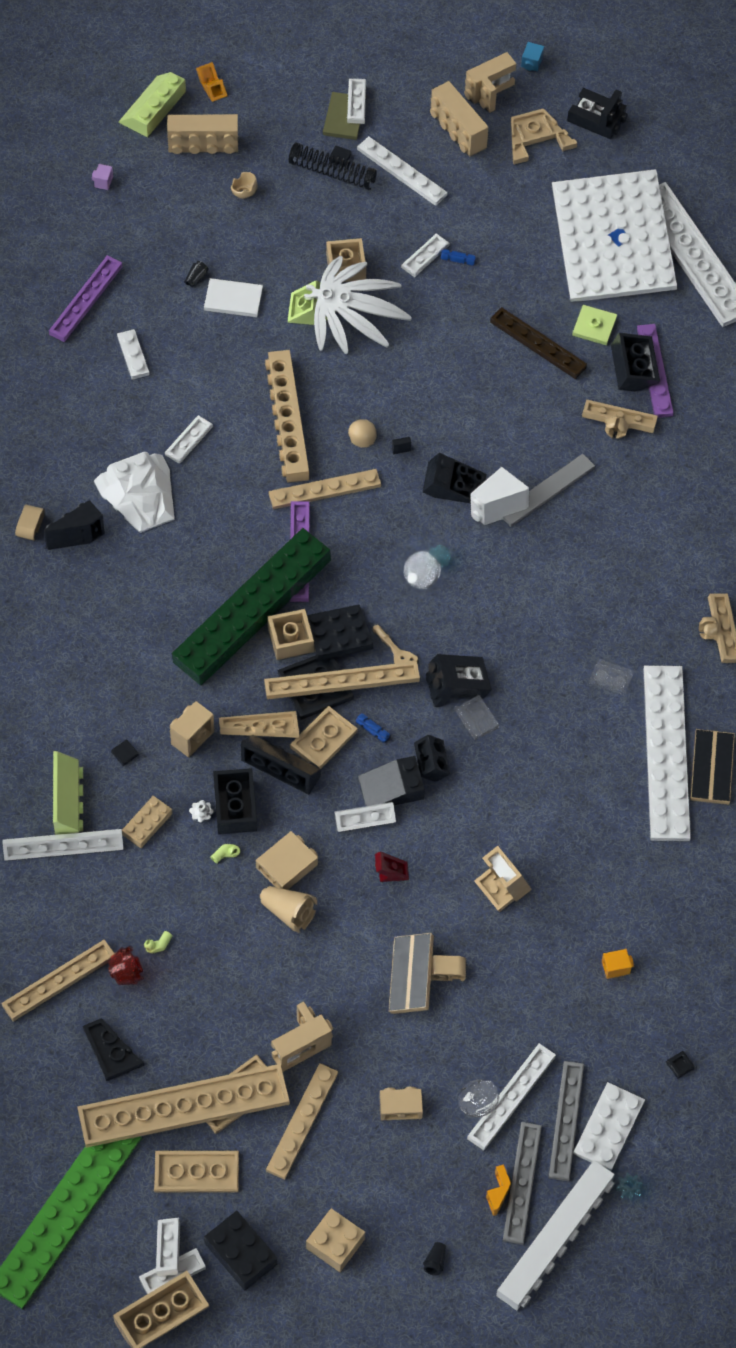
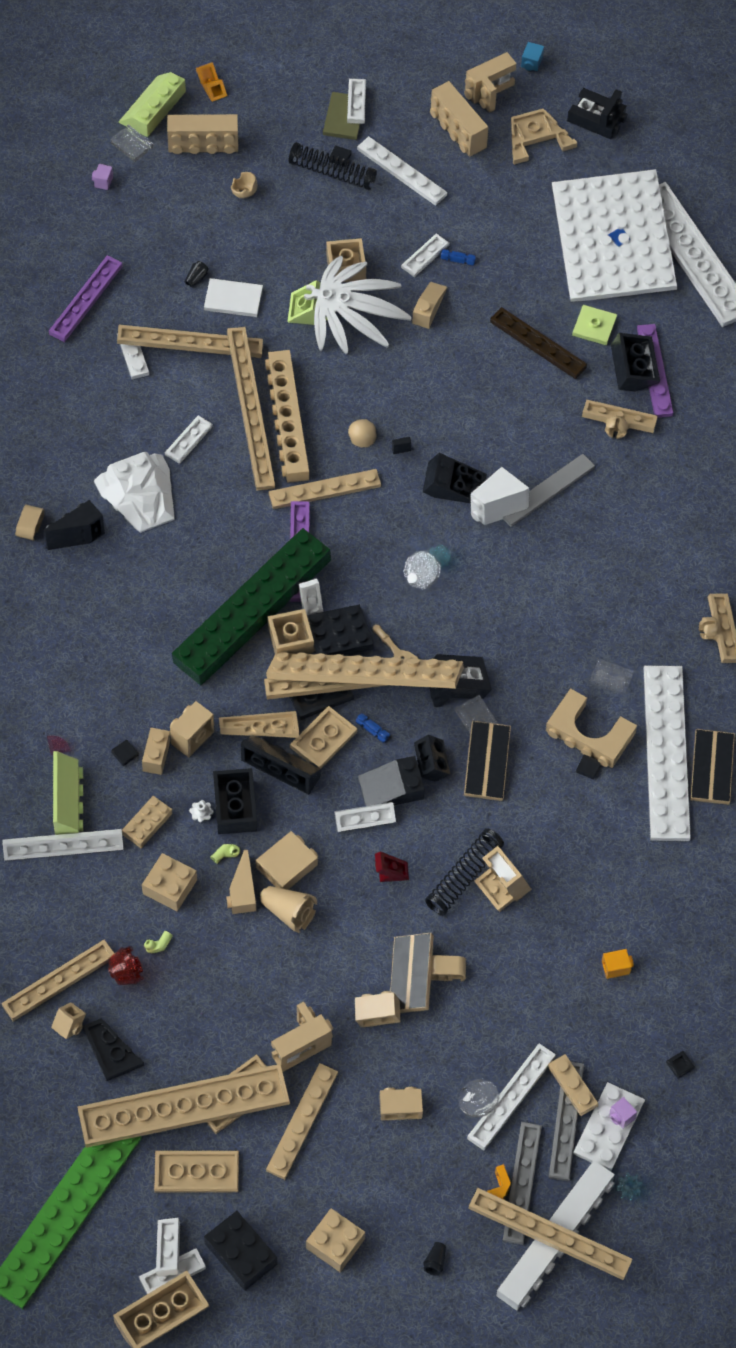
none -> clear pink tile [47,735,70,755]
none -> tan brick [51,1002,86,1039]
none -> clear plate [111,125,153,162]
none -> tan plate [117,325,263,358]
none -> tan brick [142,728,171,775]
none -> tan brick [142,853,197,911]
none -> tan slope [226,850,256,914]
none -> tan plate [227,327,275,491]
none -> tan plate [266,652,464,689]
none -> white plate [299,579,323,615]
none -> tan brick [355,991,400,1027]
none -> tan slope [412,282,447,329]
none -> black piece [425,828,504,916]
none -> black tile [464,721,511,801]
none -> tan plate [469,1188,633,1280]
none -> tan arch [546,689,637,768]
none -> tan plate [548,1054,598,1116]
none -> black tile [576,754,601,780]
none -> lavender plate [609,1097,637,1129]

